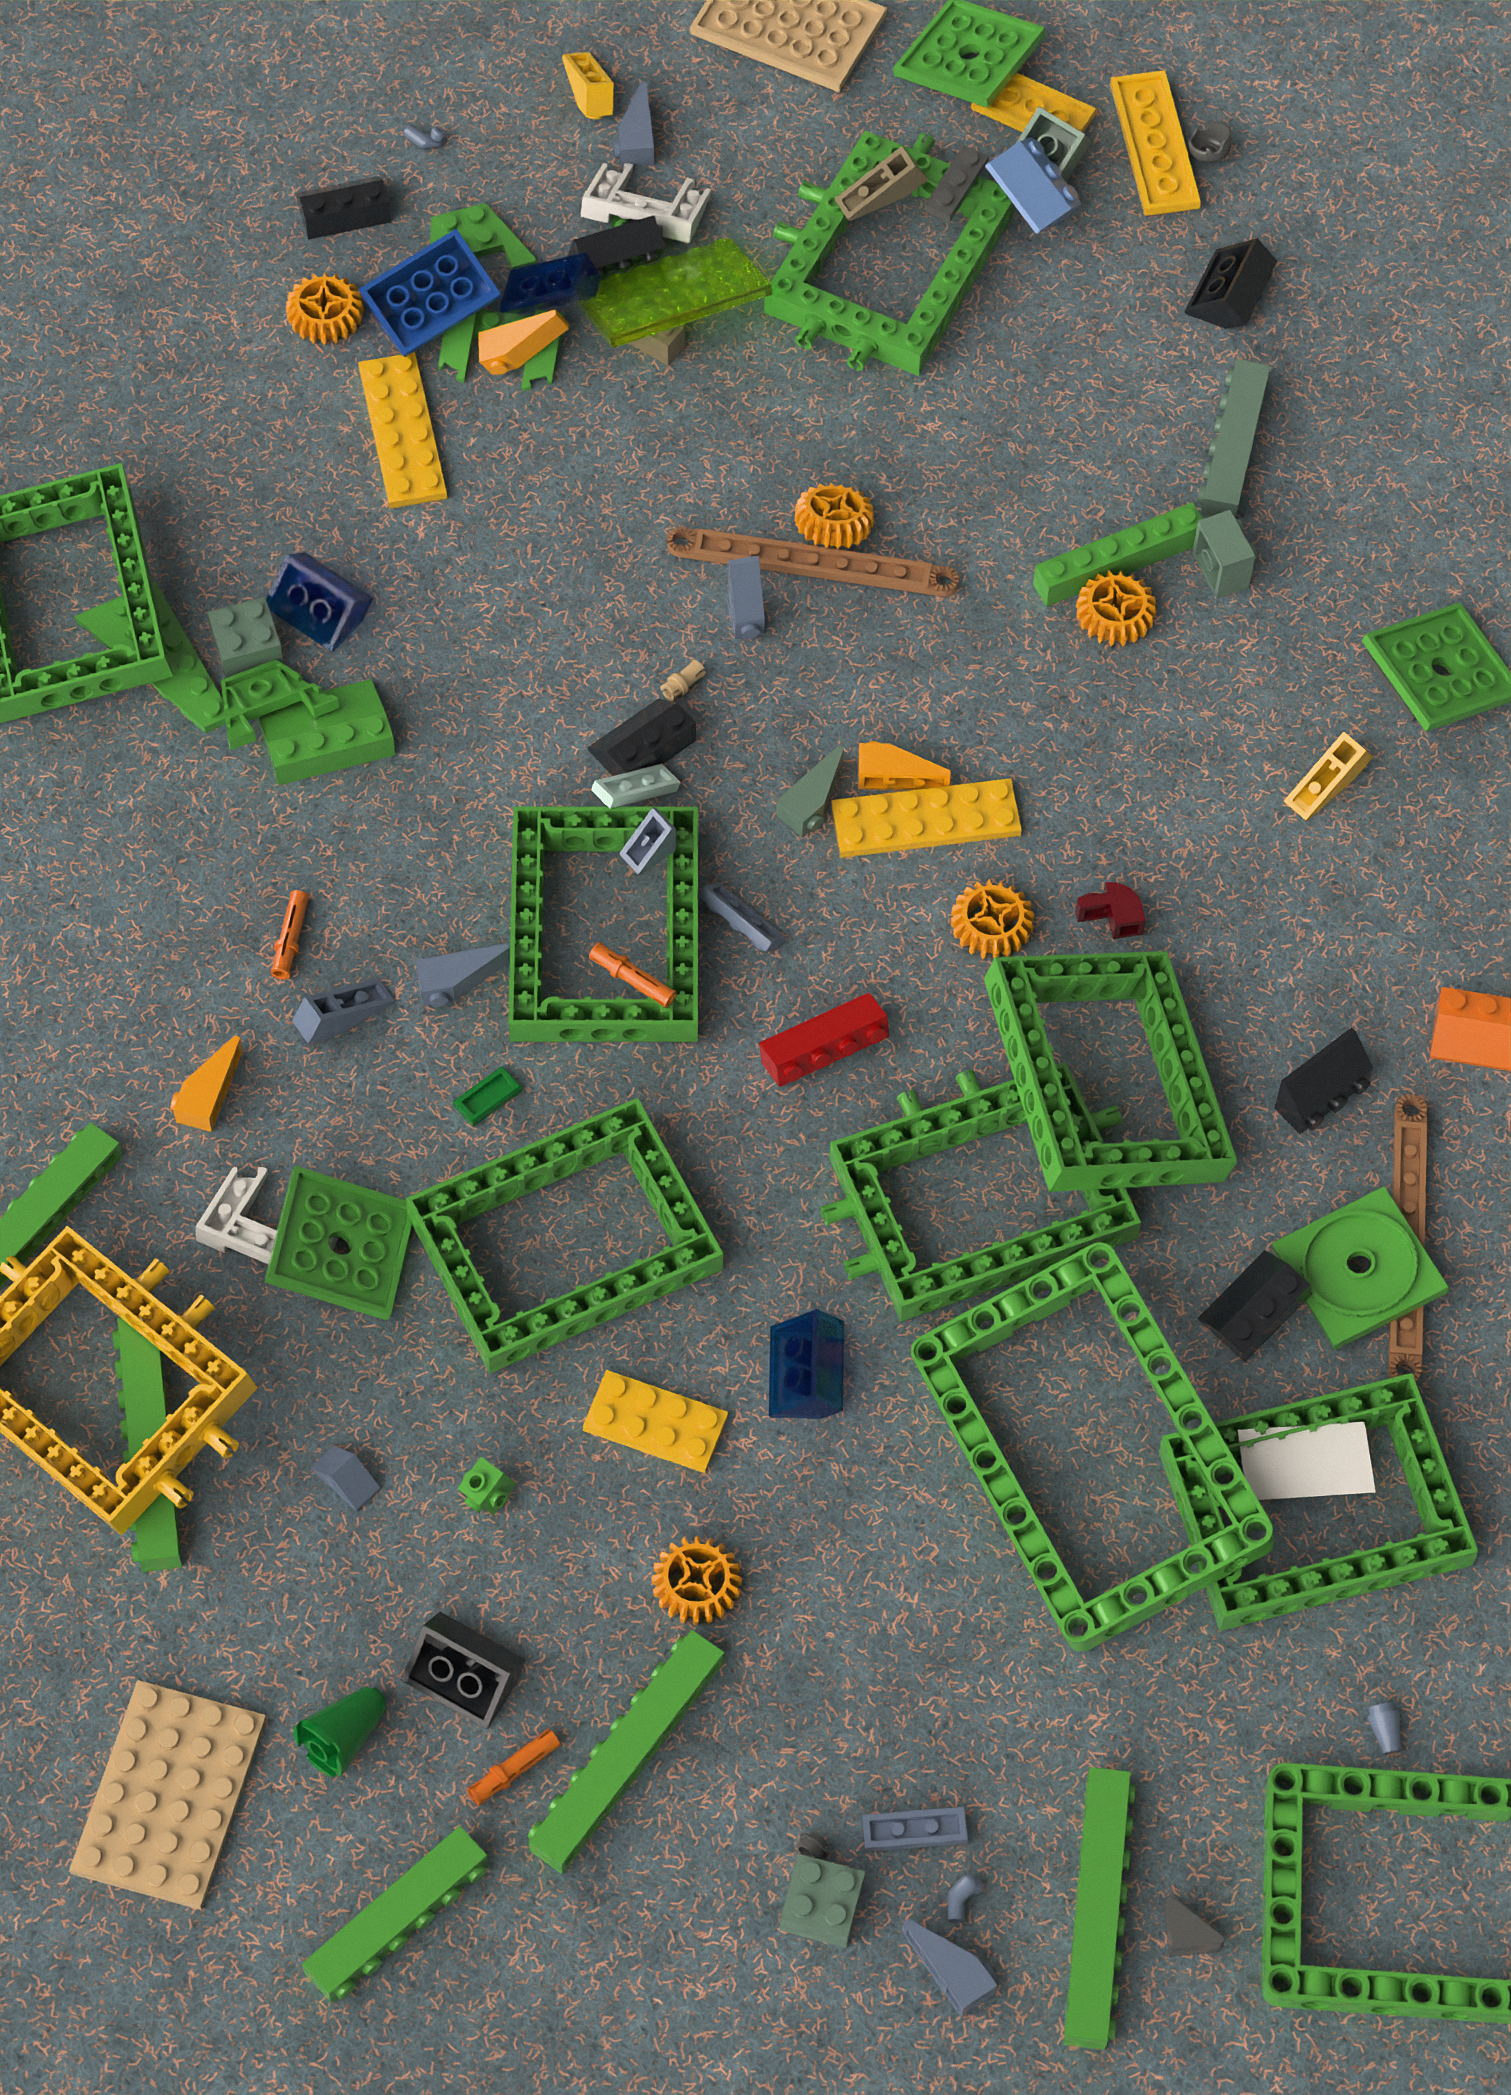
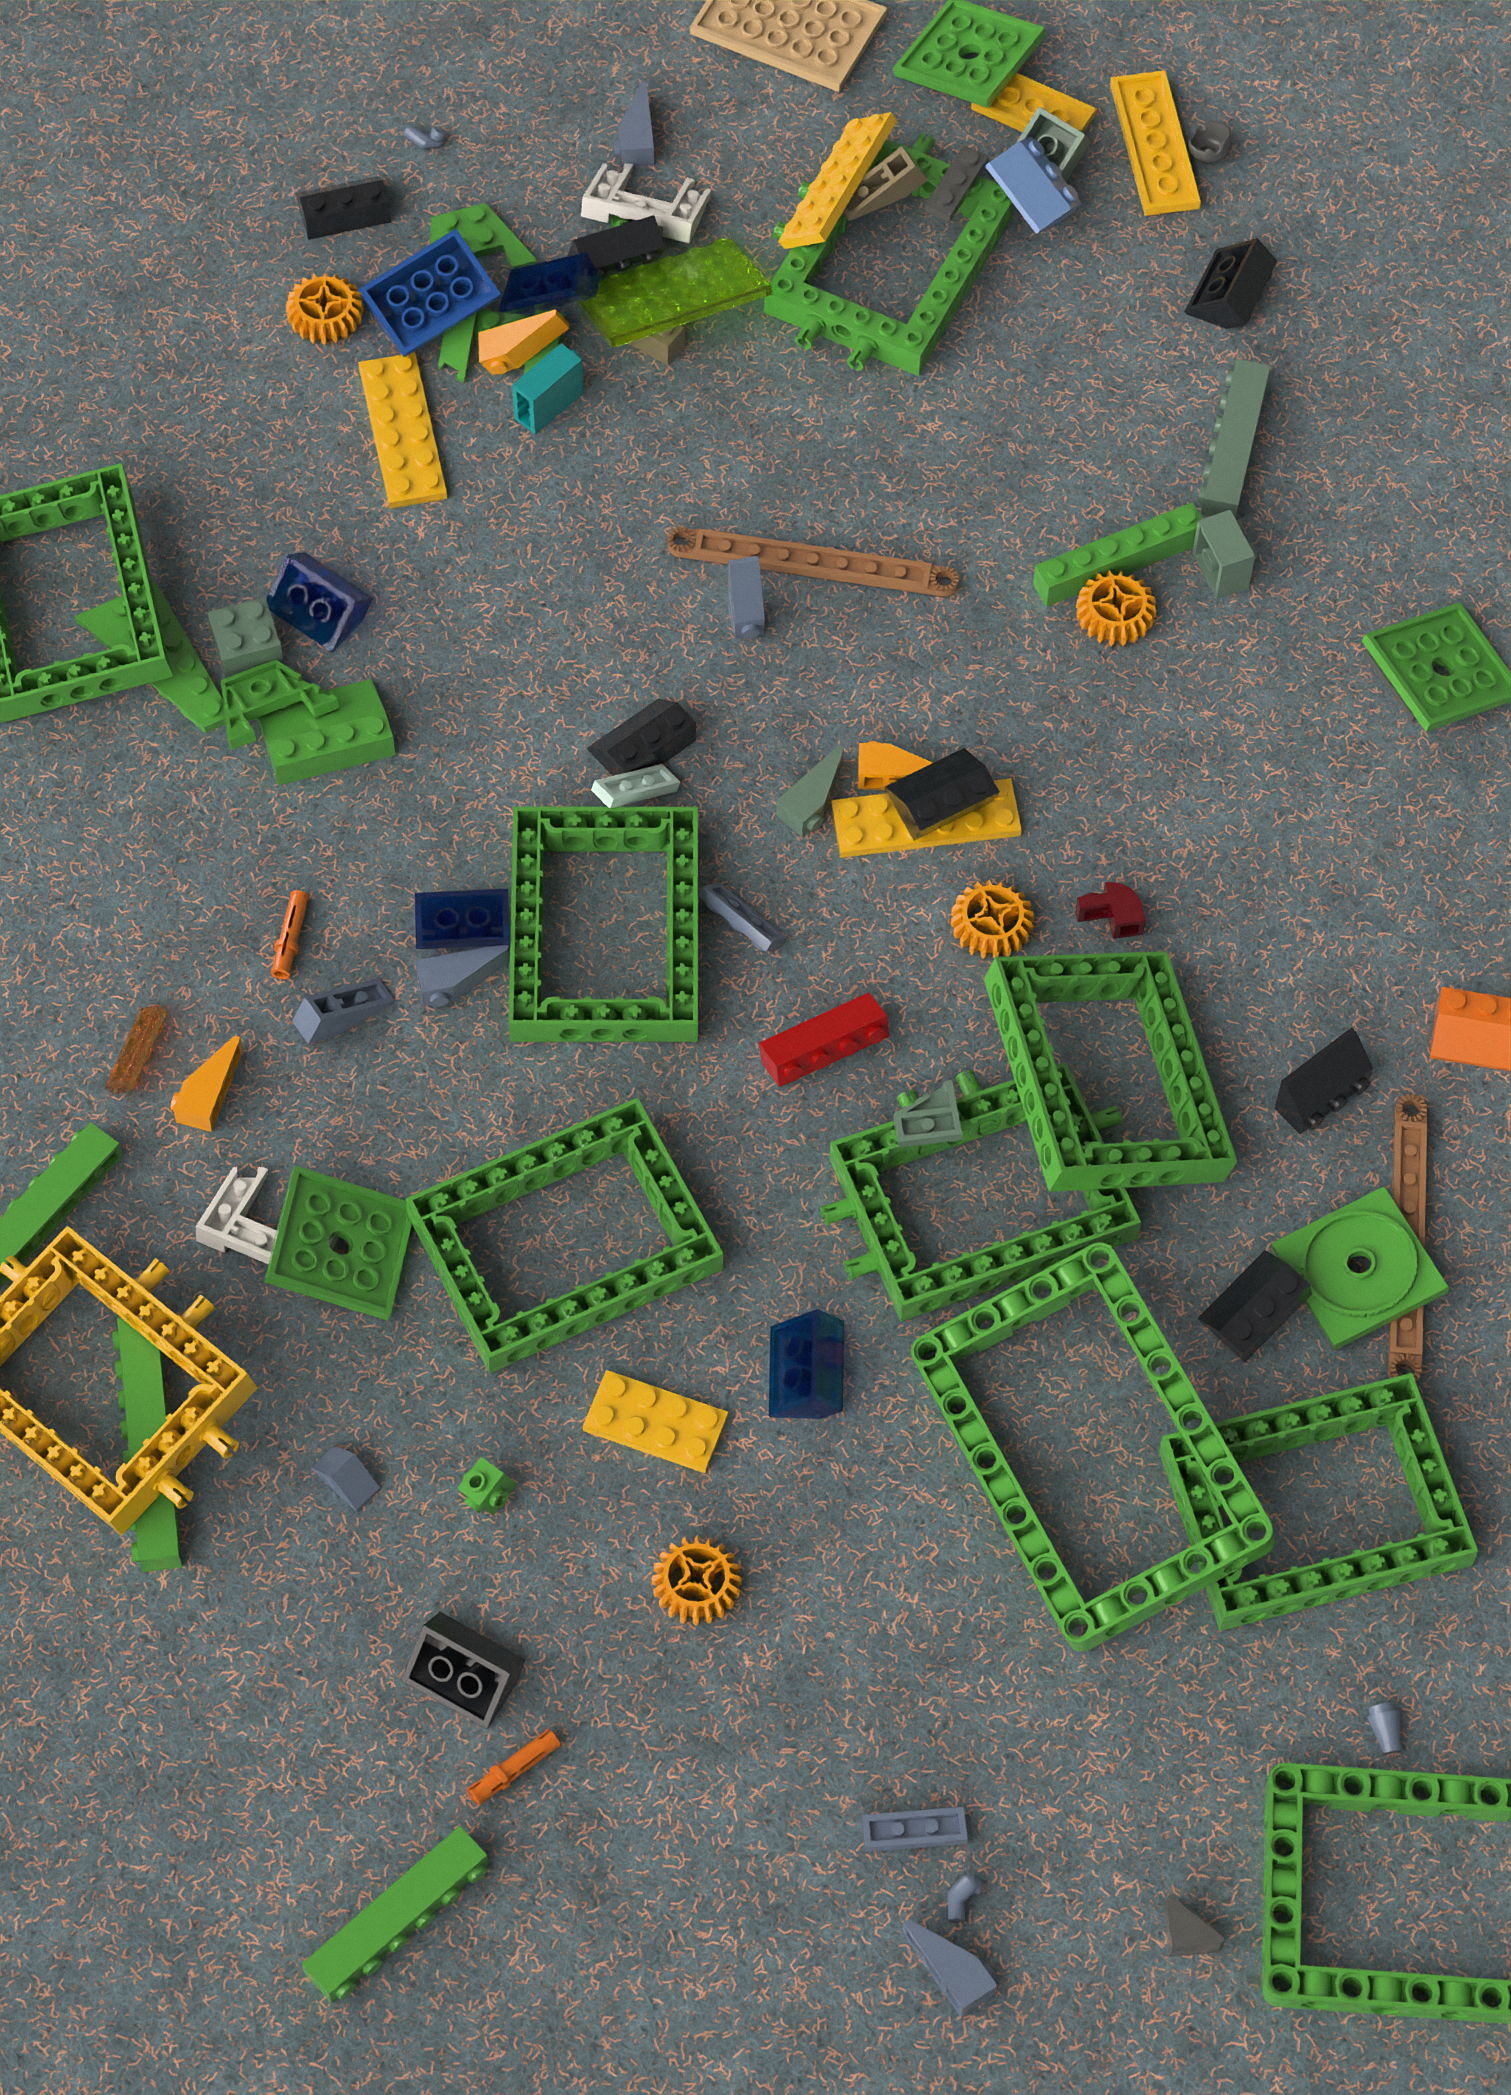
tan plate [69,1680,267,1910] -> none
green cone [293,1686,386,1777] -> none
green tile [453,1066,522,1127] -> none
bright green brick [528,1630,724,1875] -> none
yellow slope [563,52,614,119] -> none
orange pin [589,942,677,1008] -> none
sand blue slope [619,808,676,875] -> none
tan pin [660,660,706,701] -> none
sand green brick [780,1854,865,1948] -> none
light orange gear [794,482,874,549] -> none
dark grey plate [796,1832,828,1859] -> none
bright green brick [1063,1767,1136,2050] -> none
white sticker [1237,1422,1375,1500] -> none
yellow slope [1284,732,1373,821] -> none
none -> clear orange plate [105,1005,168,1094]
none -> clear blue slope [415,889,510,949]
none -> teal brick [512,343,583,435]
none -> yellow plate [778,112,897,249]
none -> black slope [885,748,1000,841]
none -> sand green wing [893,1080,962,1148]

